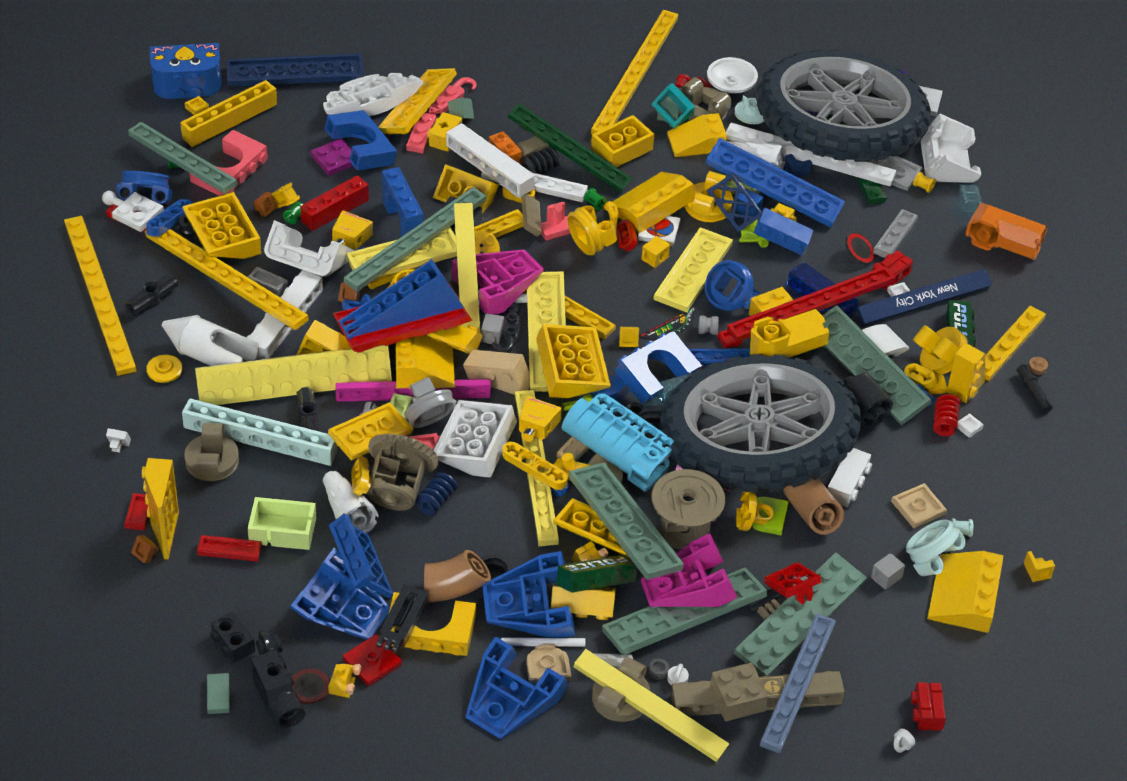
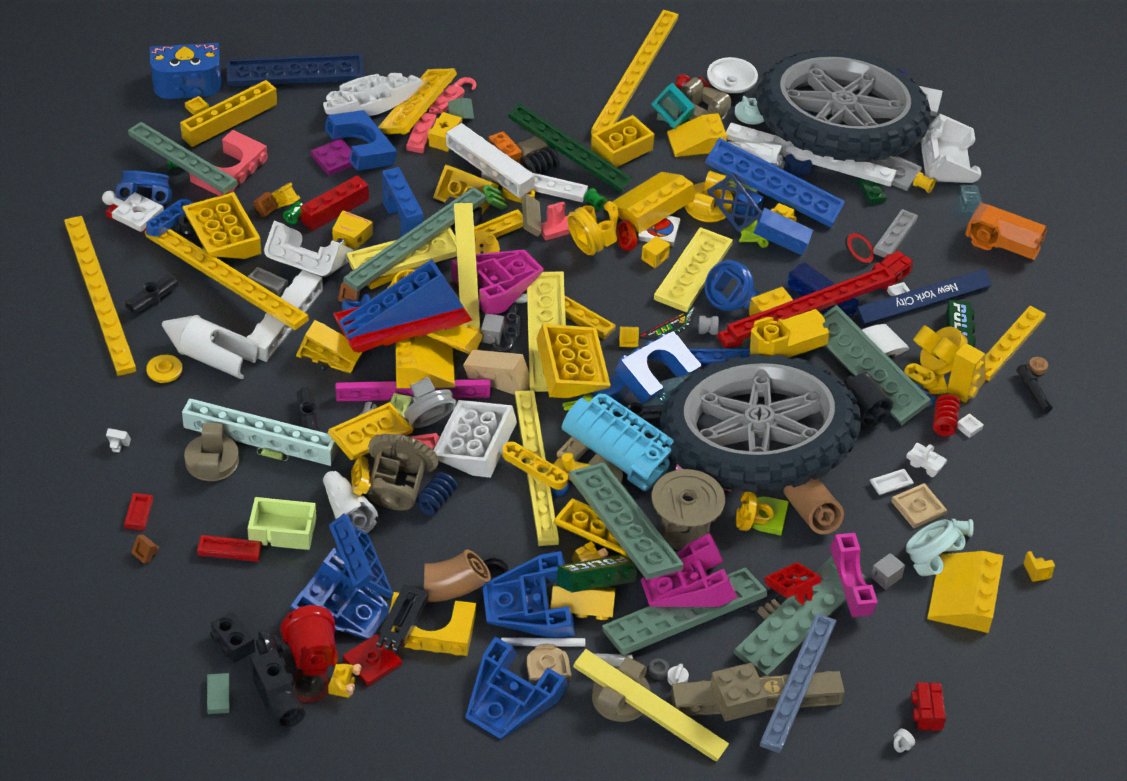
yellow slope [142,458,179,560] -> none
light yellow plate [195,344,392,405] -> none
yellow torso [519,396,561,442] -> none
white brick [828,448,872,507] -> none
none -> yellowish green piece [257,448,288,461]
none -> red piece [280,605,338,676]
none -> bright green tile [483,184,508,210]
none -> dark pink arch [830,533,878,617]
none -> white tile [870,469,914,496]
none -> white hips [906,443,947,477]

